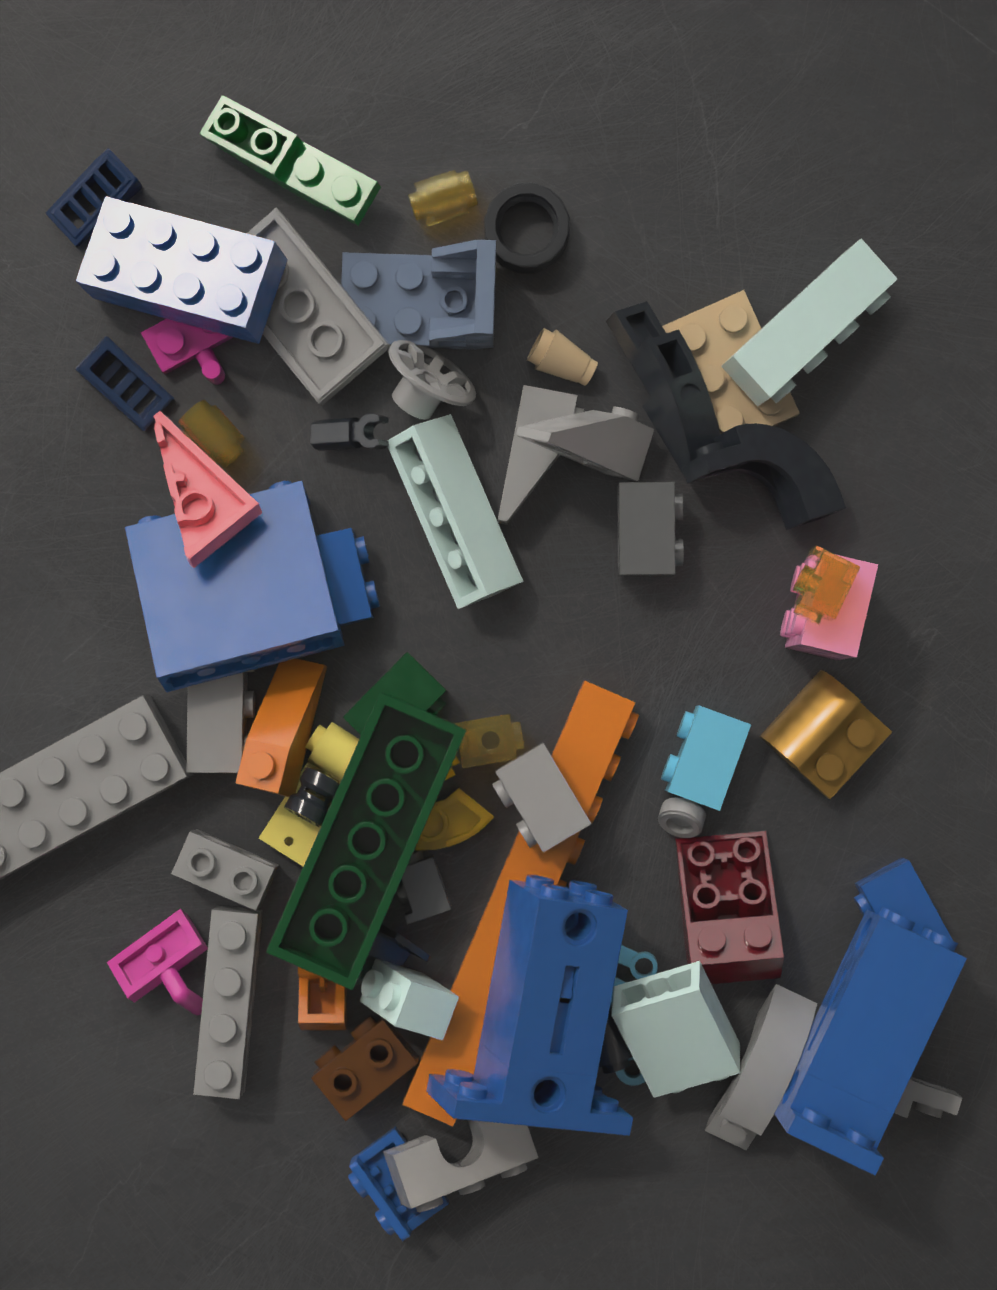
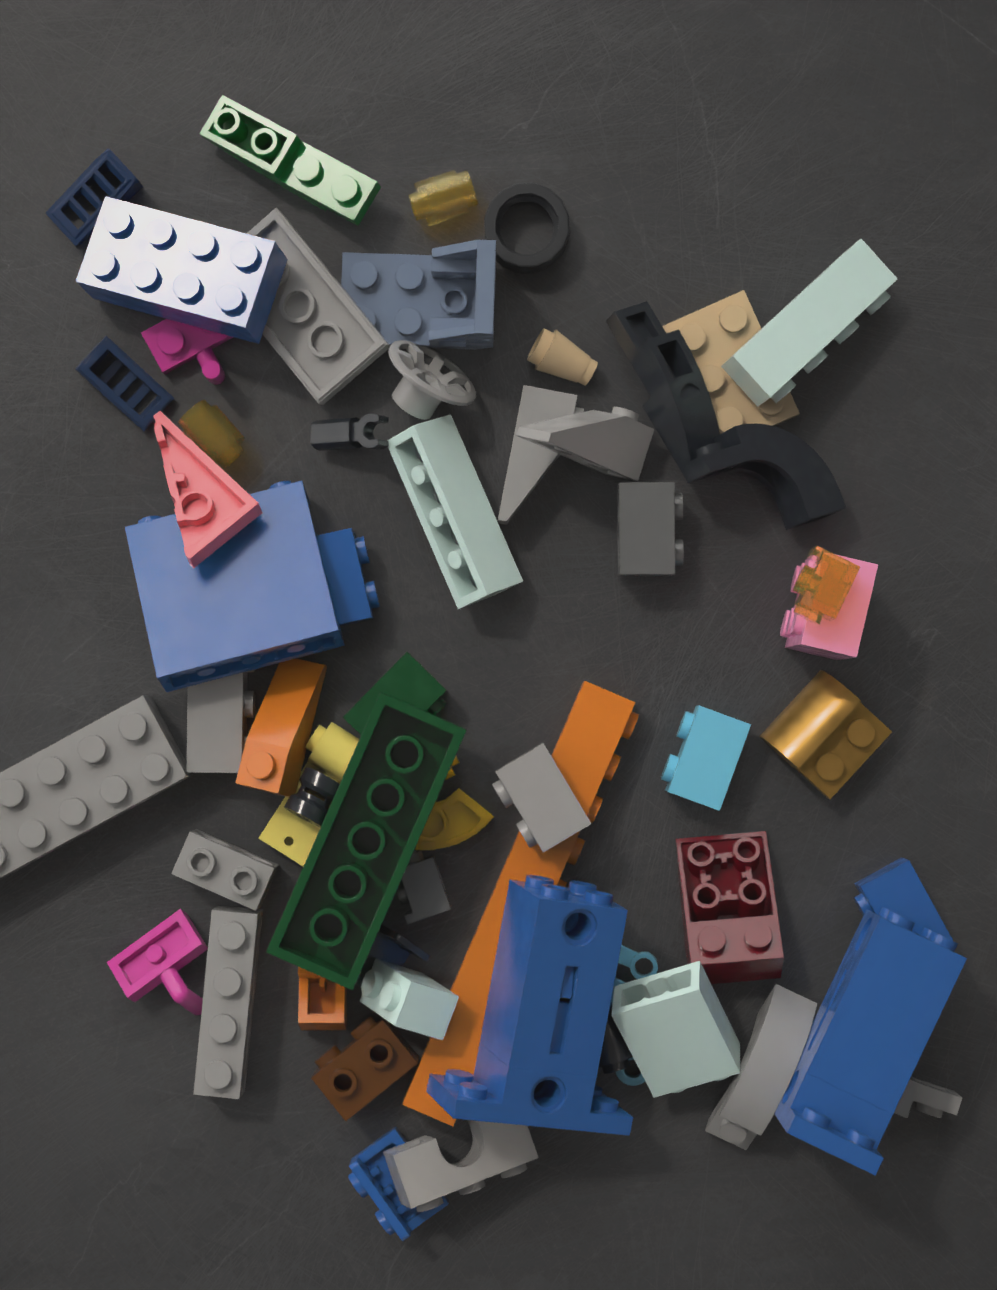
clear yellow brick [455,714,524,768] -> none
light grey tile [658,797,706,838] -> none

